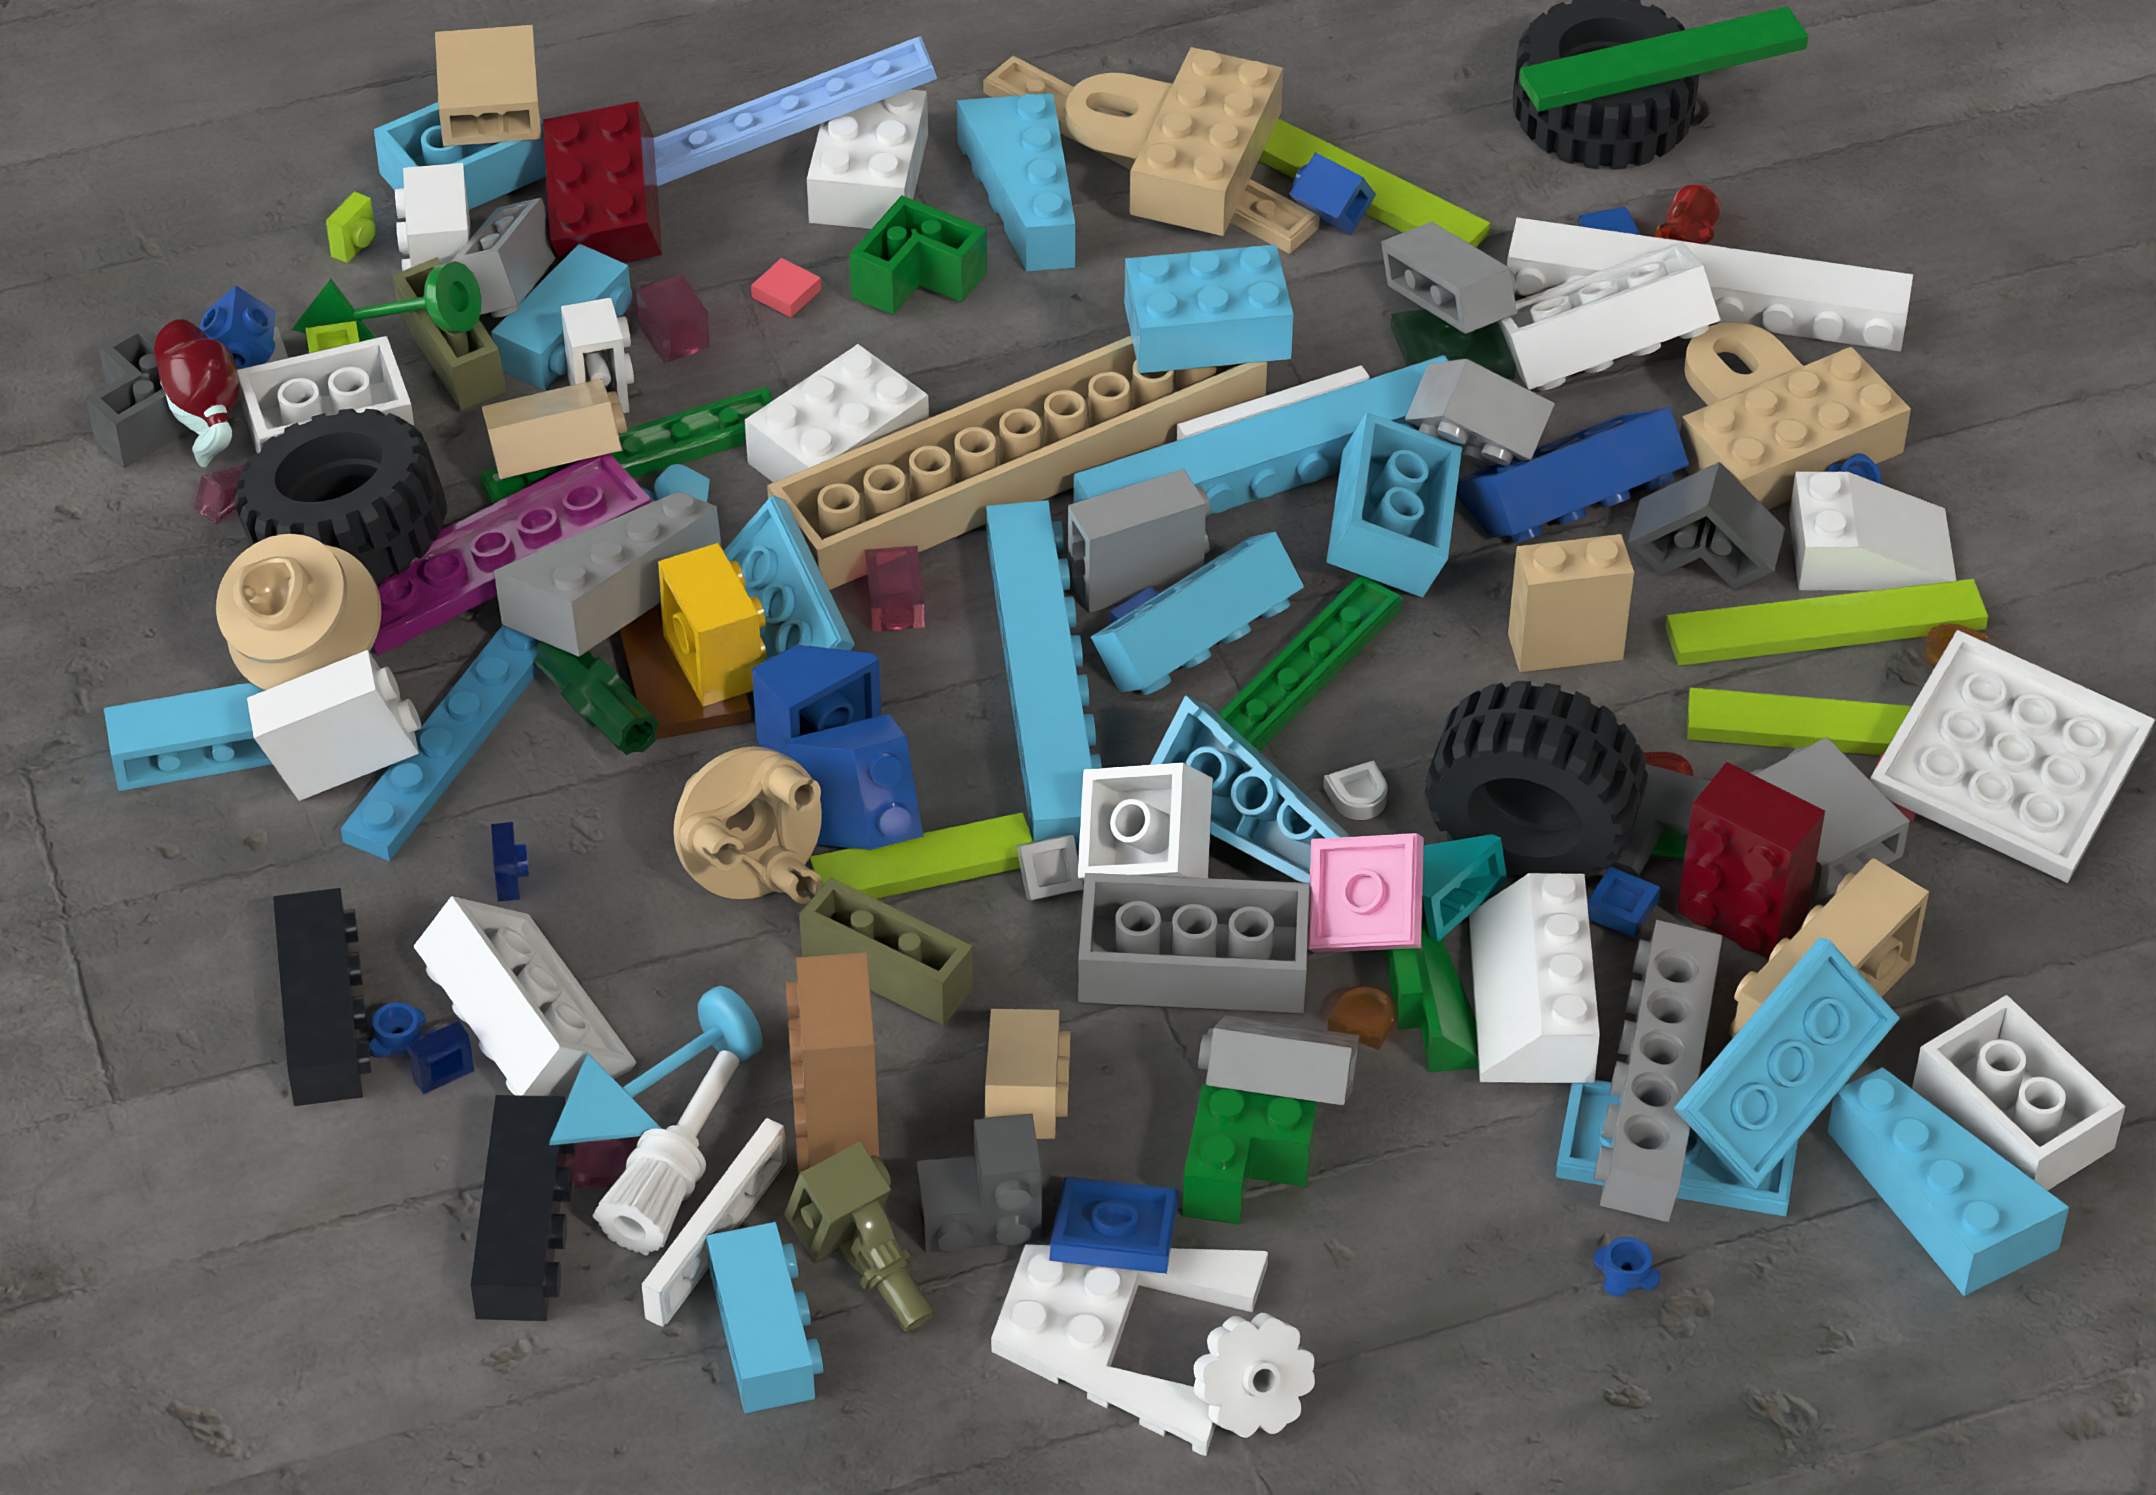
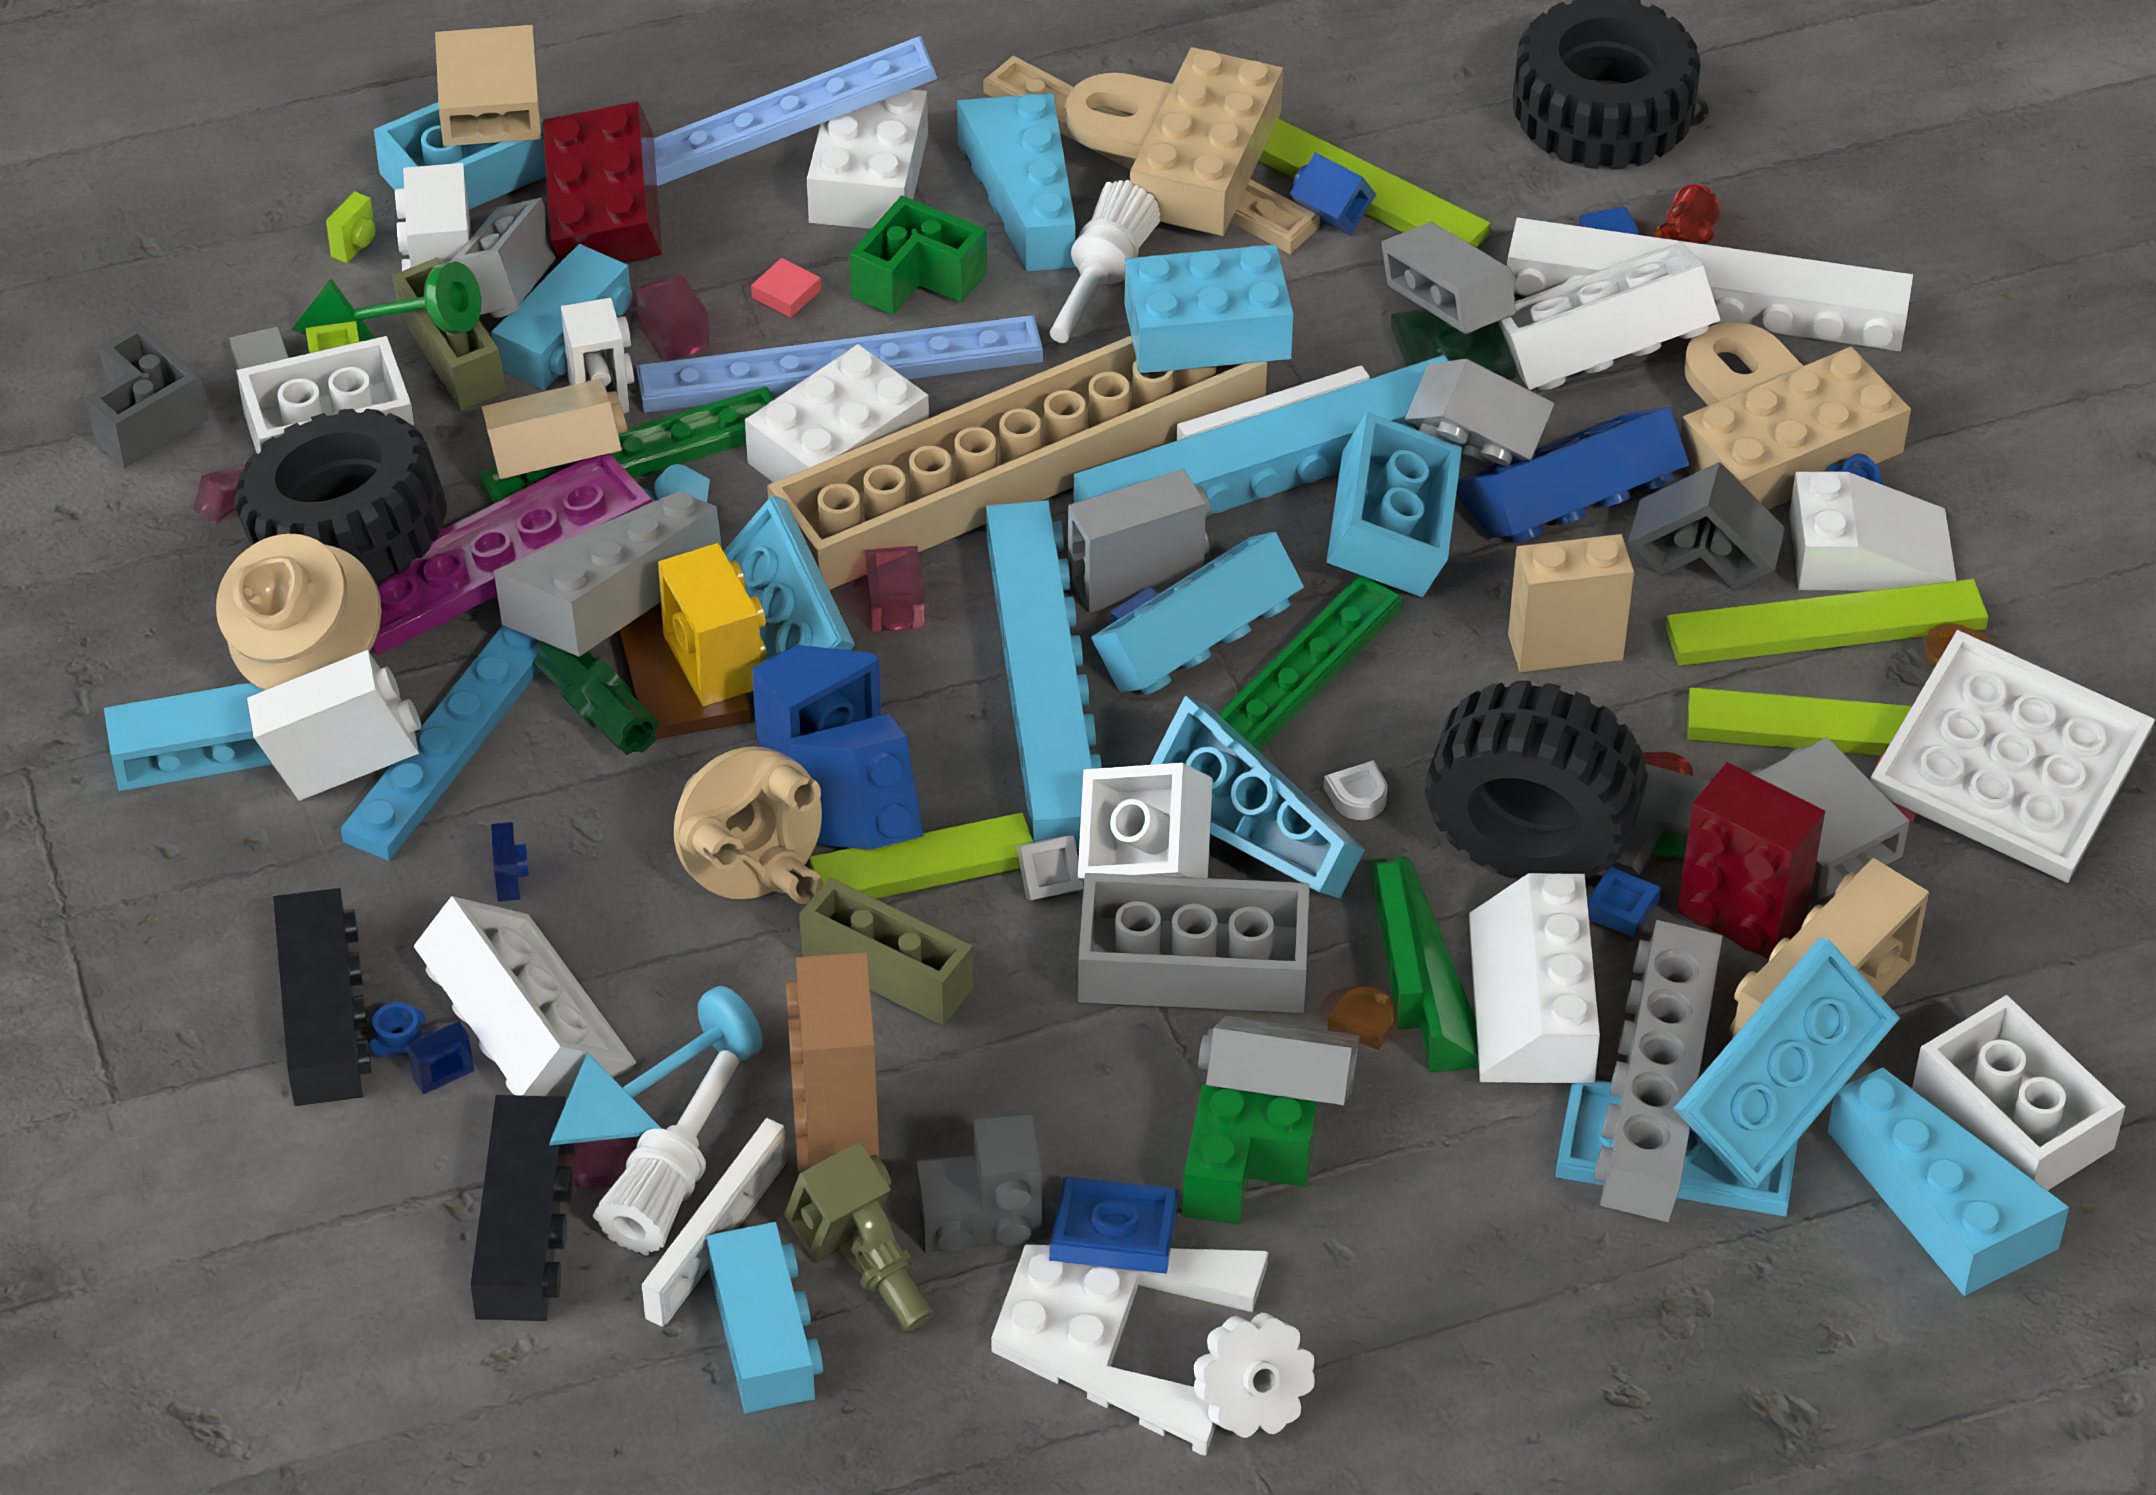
dark red hair [154,319,240,467] -> none
blue brick [200,285,276,370] -> none
tan brick [985,1009,1070,1139] -> none
bright pink tile [1308,833,1424,953] -> none
teal slope [1422,834,1507,942] -> none
green tile [1519,6,1809,112] -> none
blue plate [1593,1237,1660,1297] -> none
none -> light blue tile [636,315,1043,413]
none -> white piece [1050,180,1161,343]

